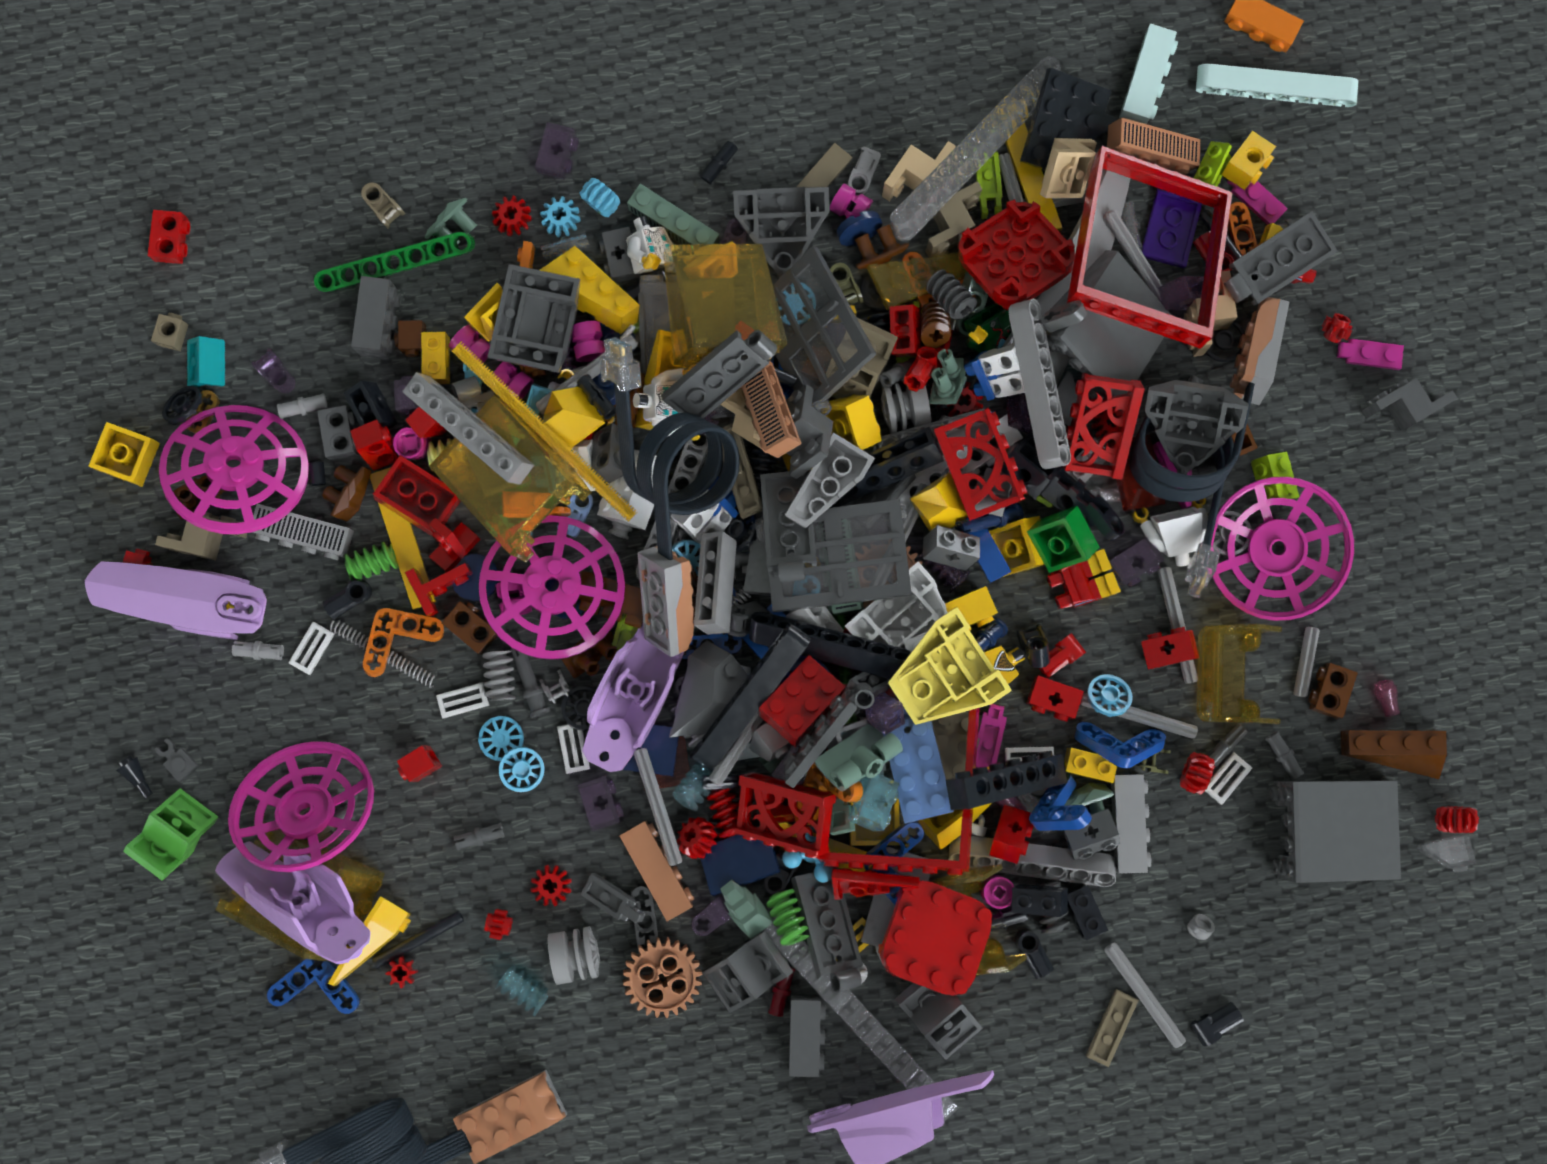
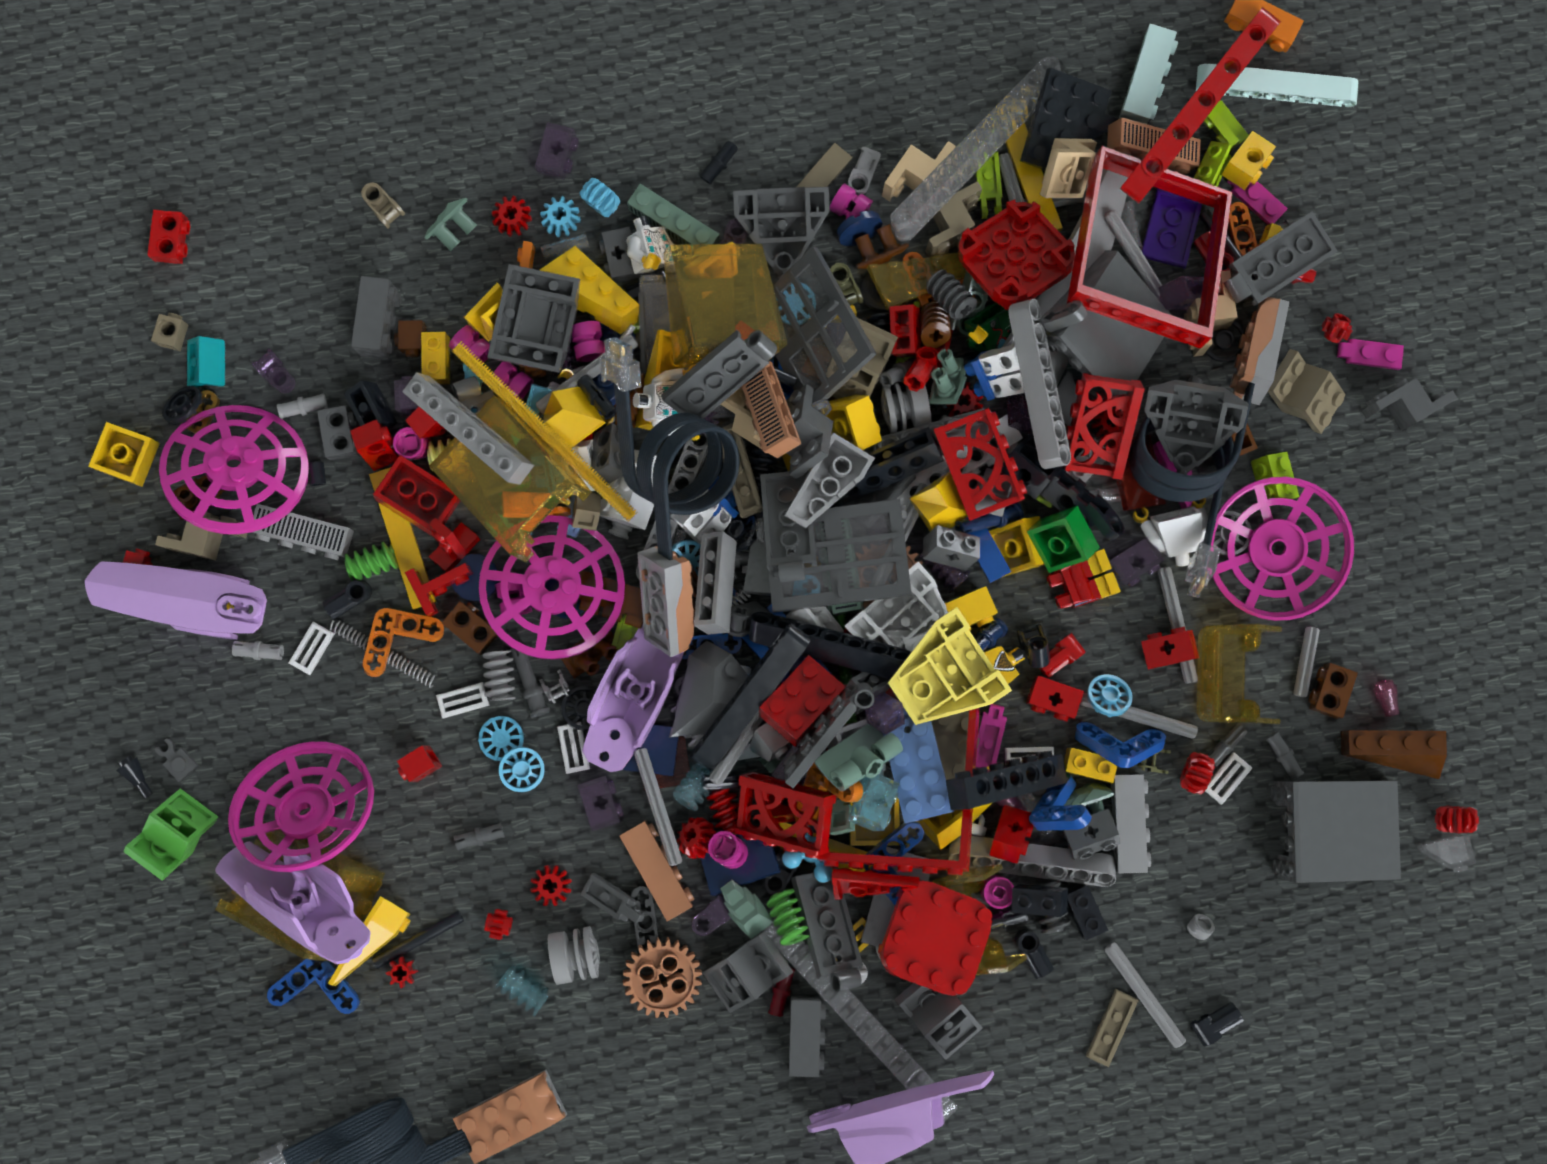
green beam [314,232,475,292] -> none
reddish brown connector [322,465,371,522] -> none
none -> dark tan brick [572,491,601,531]
none -> dark pink wheel [708,831,748,869]
none -> red beam [1120,7,1281,204]
none -> lime bracket [1203,100,1249,151]
none -> dark tan bracket [1268,349,1345,434]

